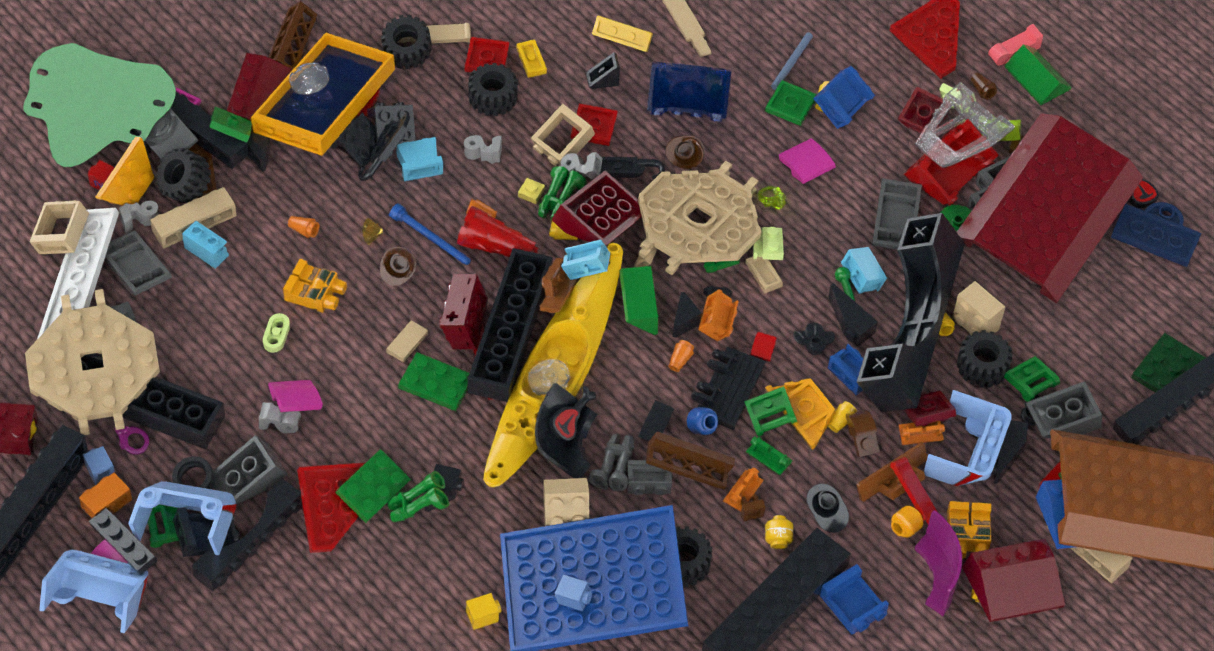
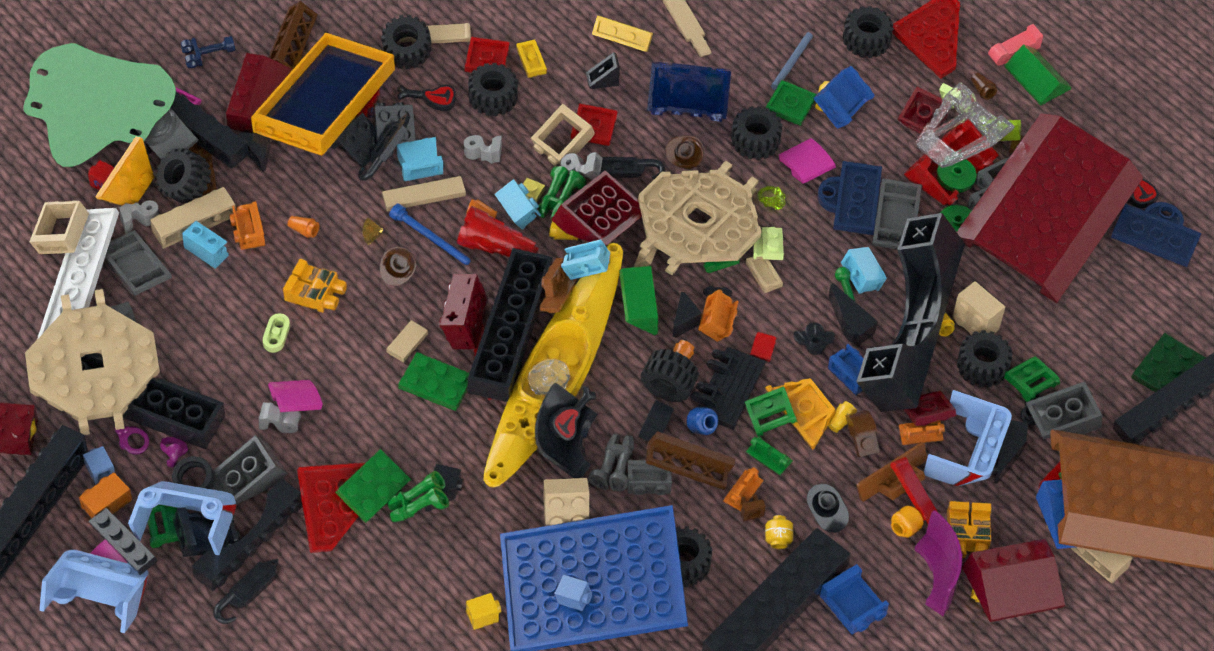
green plate [209,106,252,142] -> none
clear plate [289,63,329,95] -> none
none -> magenta piece [160,437,188,468]
none -> dark blue bar [180,36,235,68]
none -> black plate [213,559,279,624]
none -> orange hinge [229,201,265,250]
none -> tan tile [382,176,466,211]
none -> black piece [397,85,456,111]
none -> medium azure hinge [495,179,541,230]
none -> black tyre [640,349,699,402]
none -> black tyre [731,106,783,160]
none -> dark blue plate [817,161,882,235]
none -> black tyre [843,6,893,58]
none -> green plate [937,156,977,193]

